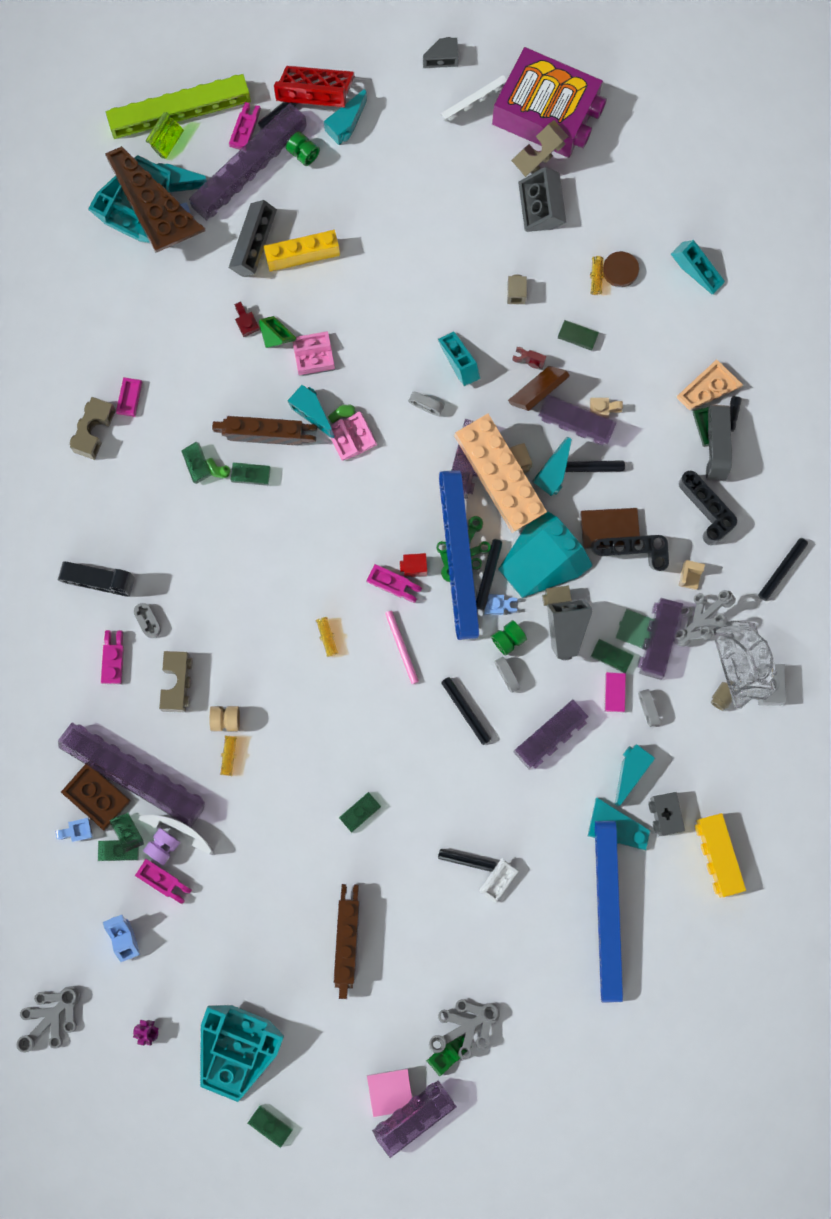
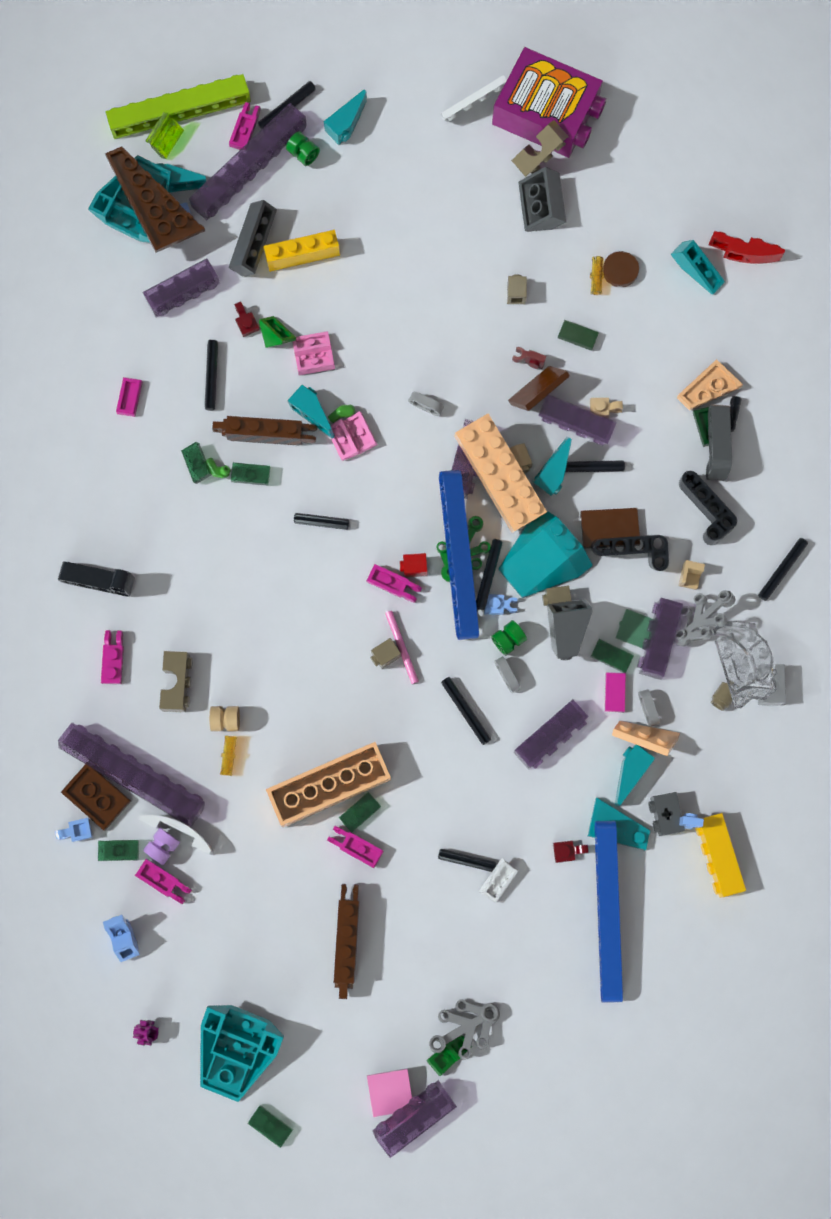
light grey plant [16,986,80,1053] -> none
dark tan arch [70,397,116,460] -> none
clear green plate [110,813,144,852] -> none
light grey beam [134,603,161,638] -> none
red fence [274,66,355,107] -> none
clear yellow pin [315,617,338,657] -> none
dark grey slope [423,37,459,68] -> none
teal slope [438,332,481,386] -> none
none -> clear purple brick [142,258,220,317]
none -> black axle [205,340,218,411]
none -> light nougat brick [266,742,391,827]
none -> black axle [294,513,350,530]
none -> dark pink hinge [327,826,384,868]
none -> dark tan brick [370,638,401,669]
none -> dark red plate [553,840,589,863]
none -> light nougat wing [612,721,680,756]
none -> light blue plate [679,813,704,829]
none -> red slope [708,231,785,264]

